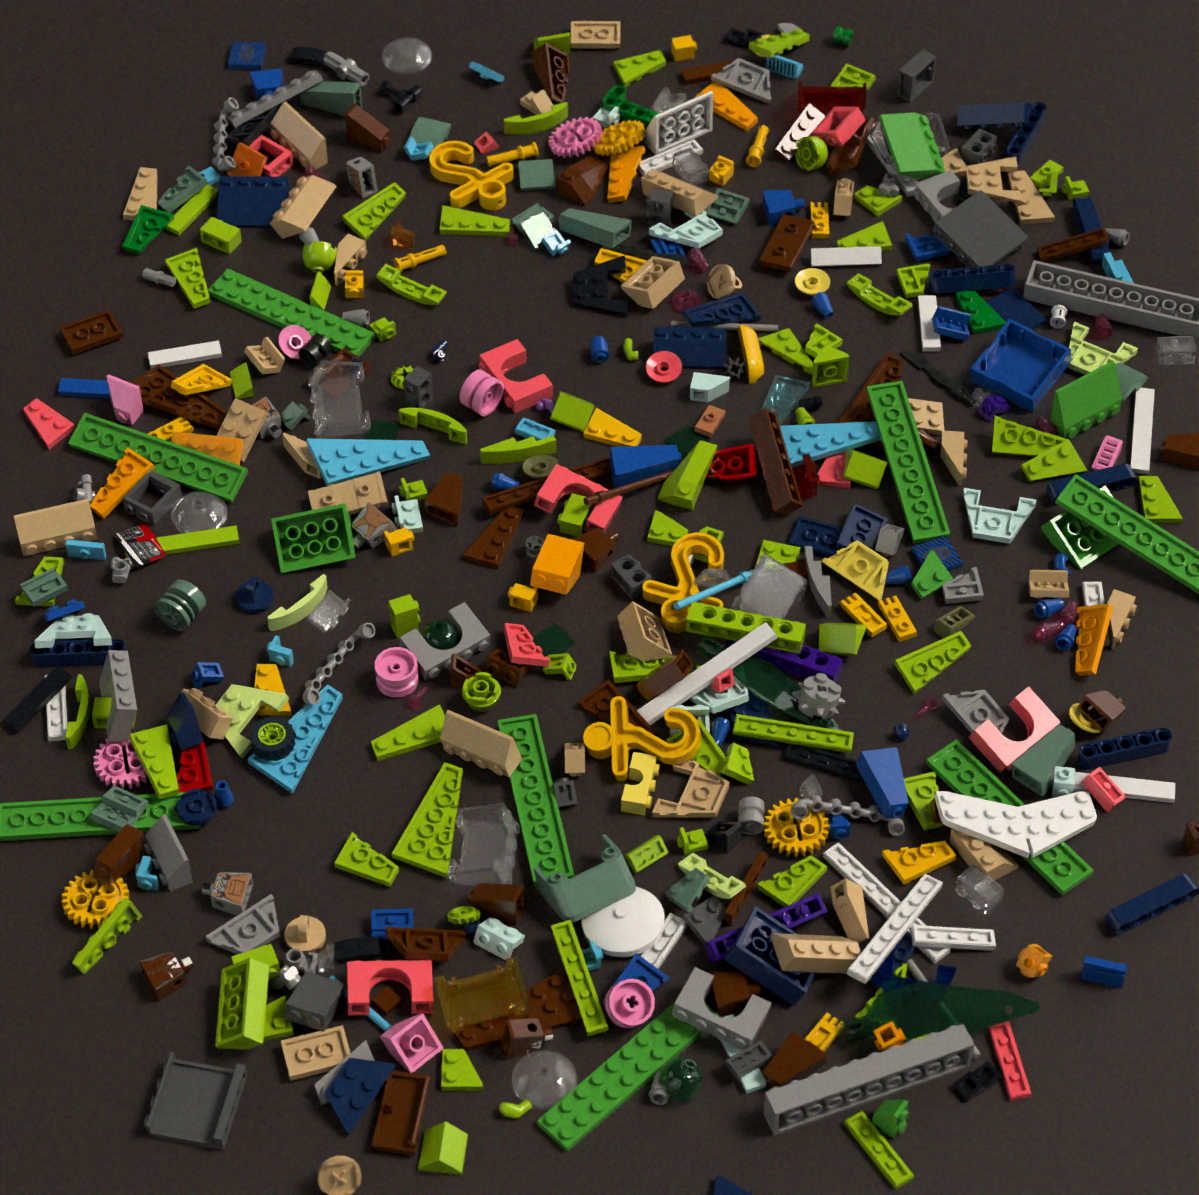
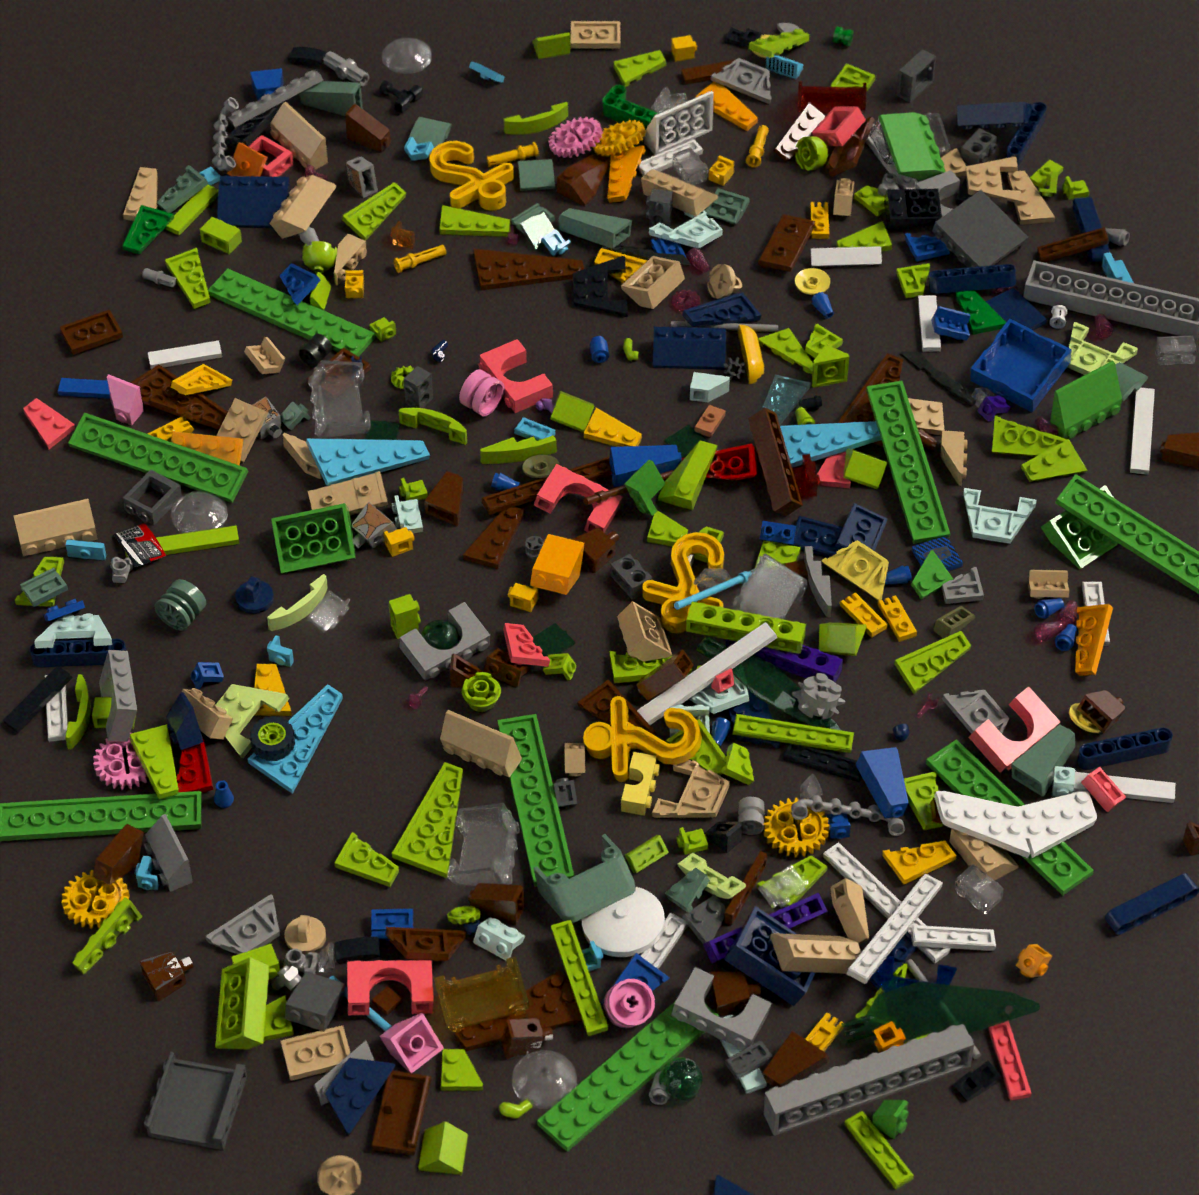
light grey plate [73,474,95,504] -> none
light orange wing [90,447,155,518] -> none
sand green slope [91,786,148,832] -> none
dark blue tile [176,789,217,826] -> none
torso [202,872,253,916] -> none
tile [228,42,265,70] -> none
lime slope [230,362,254,399] -> none
bright pink dish [278,325,311,359] -> none
light grey bar [302,623,375,705] -> none
light grey cone [342,309,370,327] -> none
lime wing [371,704,445,761] -> none
bright pink wheel [375,647,419,698] -> none
lime slope [376,264,447,305] -> none
coral slope [474,132,499,154] -> none
tan slope [520,90,553,115] -> none
reddish brown wedge [531,43,570,104] -> none
lime brick [557,493,593,537] -> none
light aqua bracket [593,106,620,128] -> none
coral dish [646,351,682,383] -> none
blue torso [762,190,804,226] -> none
lime slope [847,273,912,316] -> none
light grey arch [875,524,905,557] -> none
dark blue beam [1046,464,1138,505] -> none
blue arm [1053,553,1072,579] -> none
blue plate [1081,956,1127,988] -> none
bright pink slope [1091,435,1123,471] -> none
tan slope [1107,589,1137,650] -> none
lime wing [1138,476,1183,524] -> none
none -> blue wing [280,263,321,305]
none -> reddish brown wing [473,249,584,291]
none -> bright green bracket [624,460,665,516]
none -> clear bracket [758,864,809,908]
none -> blue hips [760,521,796,545]
none -> black slope [884,188,942,230]

